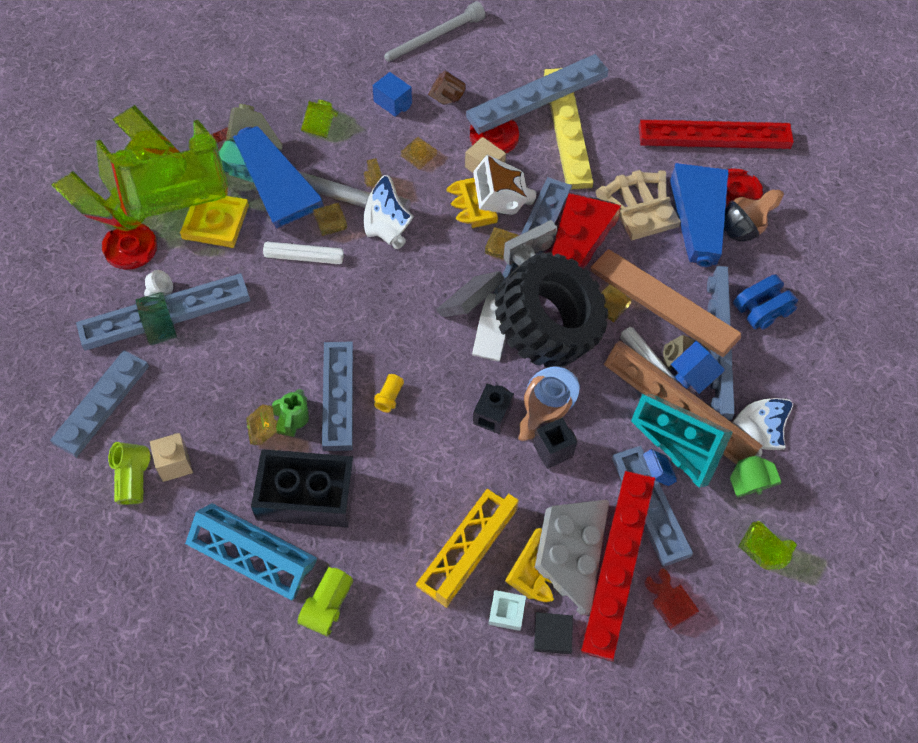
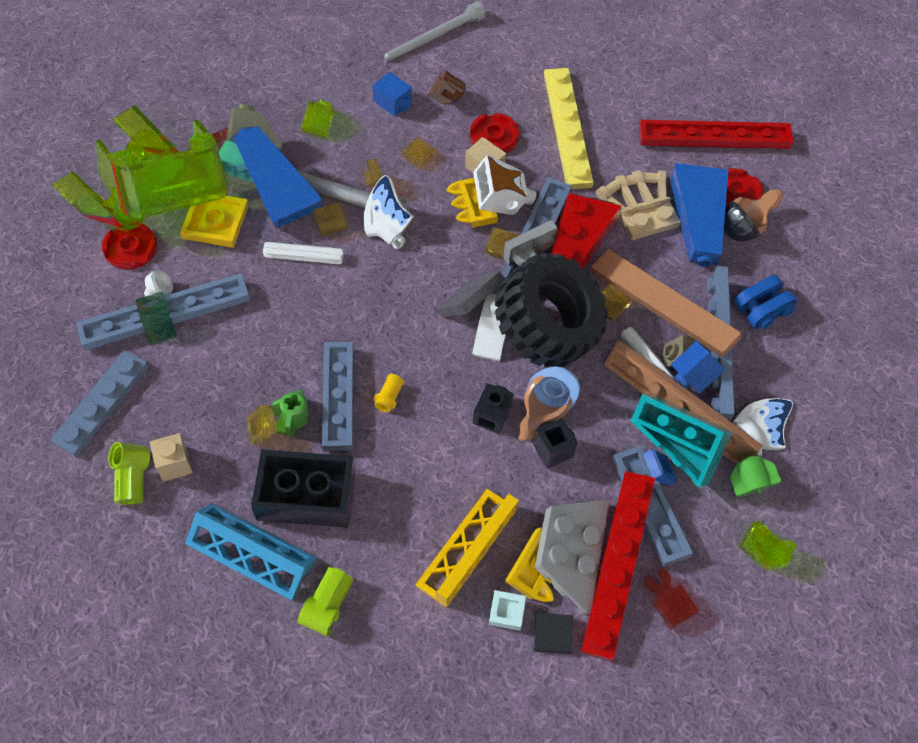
sand blue plate [466,54,608,134] -> none

